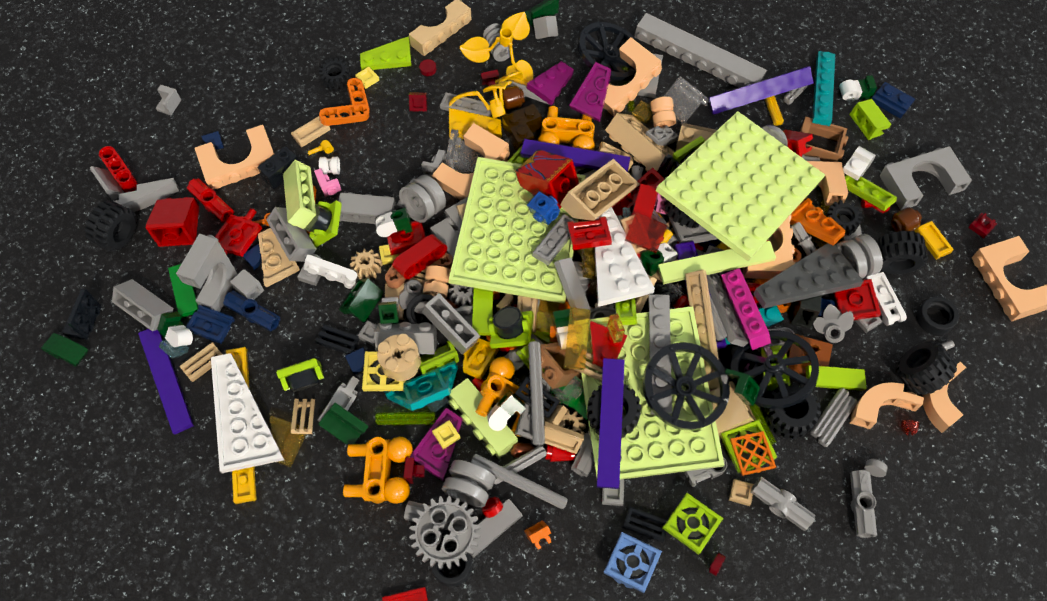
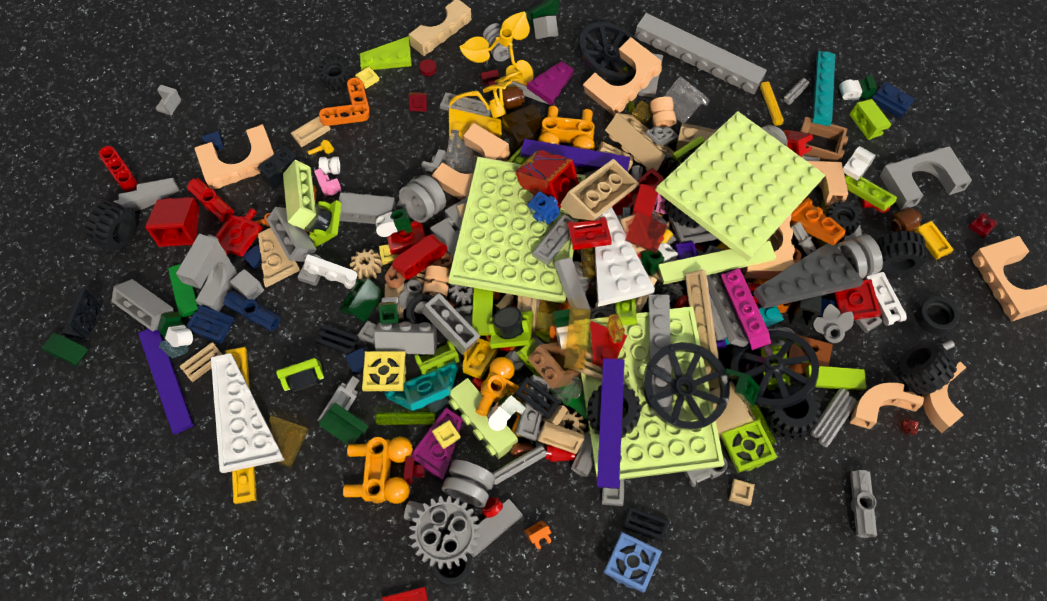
light grey slope [90,166,124,201] -> none
tan tile [291,399,315,434] -> none
tan brick [377,334,421,381] -> none
light grey axle [471,454,568,509] -> none
light grey axle [528,341,545,445] -> none
magenta wing [569,62,611,122] -> none
lime piece [662,493,723,555] -> none
tile [708,66,814,115] -> none
dark red tile [709,553,726,576] -> none
orange window [730,431,776,476] -> none
light grey piece [750,477,815,531] -> none
light grey tile [864,459,888,477] -> none

